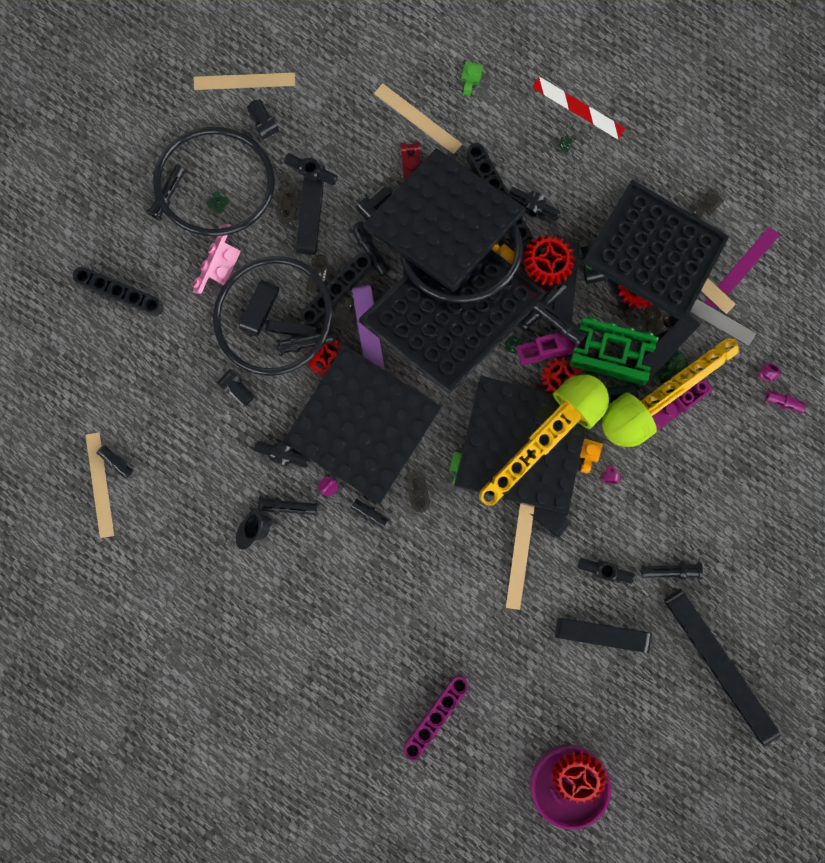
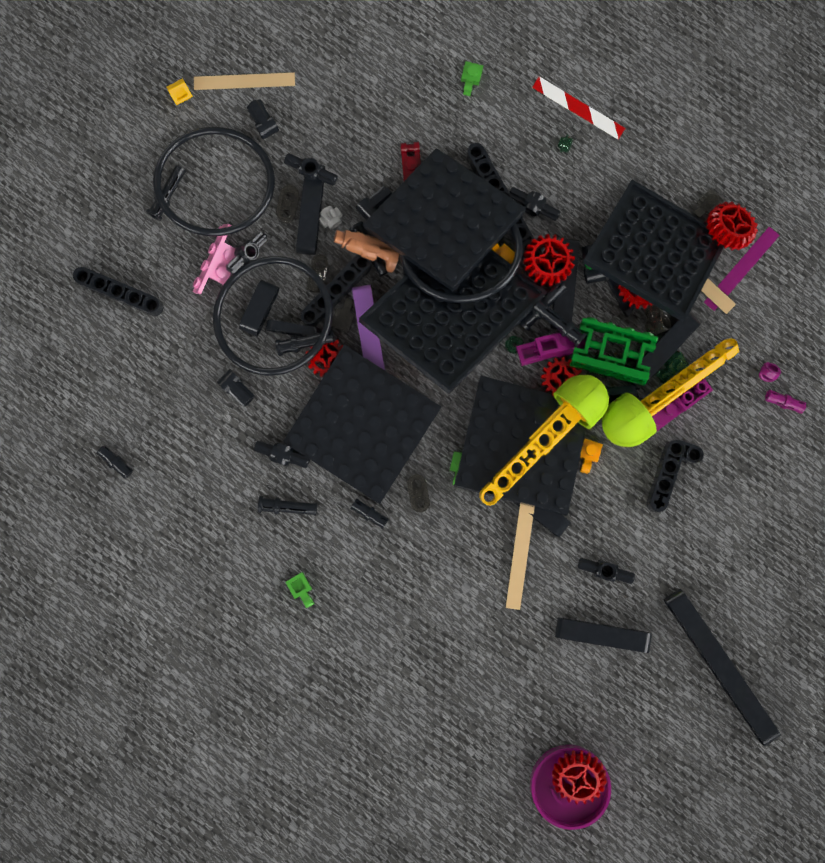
tan sticker [86,432,114,538] -> none
clear green plate [207,192,229,214] -> none
black piece [236,508,273,550] -> none
magenta tile [318,477,338,496] -> none
tan sticker [374,83,462,154] -> none
magenta beam [404,675,468,760] -> none
magenta tile [601,465,621,484] -> none
black pin [641,562,703,580] -> none
light grey sticker [690,299,756,346] -> none
none -> yellow tile [166,78,193,105]
none -> black axle [226,231,267,274]
none -> bright green plate [285,572,314,608]
none -> light grey gear [319,206,342,230]
none -> nougat piece [334,230,399,273]
none -> black beam [647,440,704,512]
none -> red gear [706,201,758,251]

